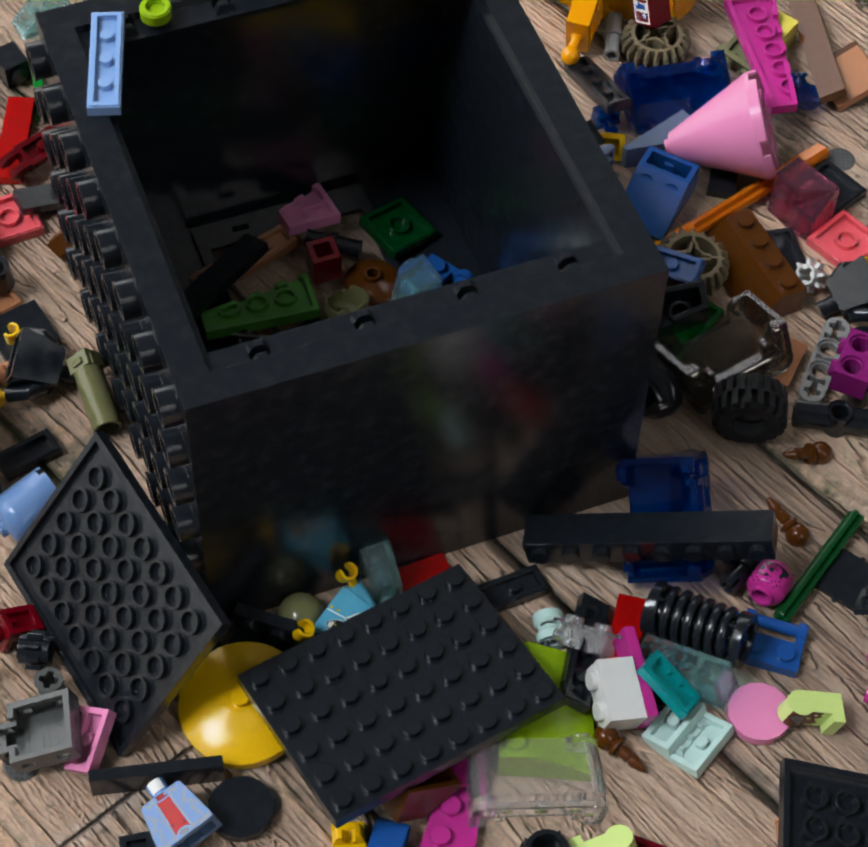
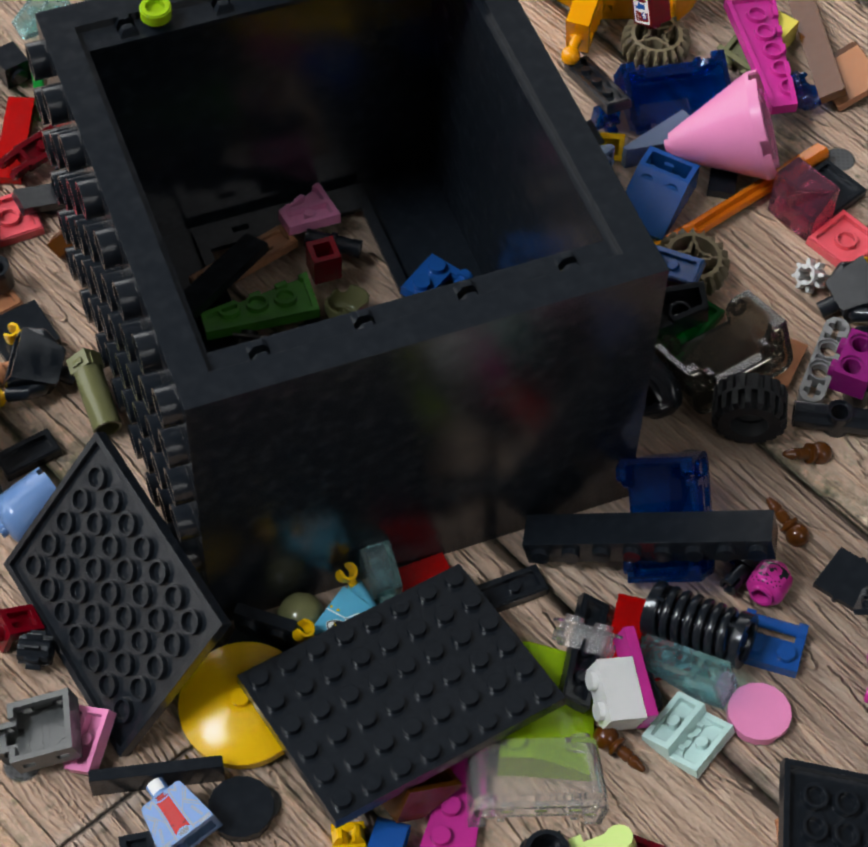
dark grey bush [34,667,66,695] -> none
light blue tile [86,12,125,116] -> none
reddish brown dish [344,259,401,306] -> none
dark green tile [359,197,437,260] -> none
clear light blue slope [391,254,442,301] -> none
light aqua wheel [532,607,568,649] -> none
light grey pin [603,11,623,62] -> none
teal plate [636,649,701,720] -> none
reddish brown slope [707,209,807,328] -> none
black tile [766,227,806,272] -> none
dark green axle [773,510,864,623] -> none
yellowish green leg [777,690,846,736] -> none

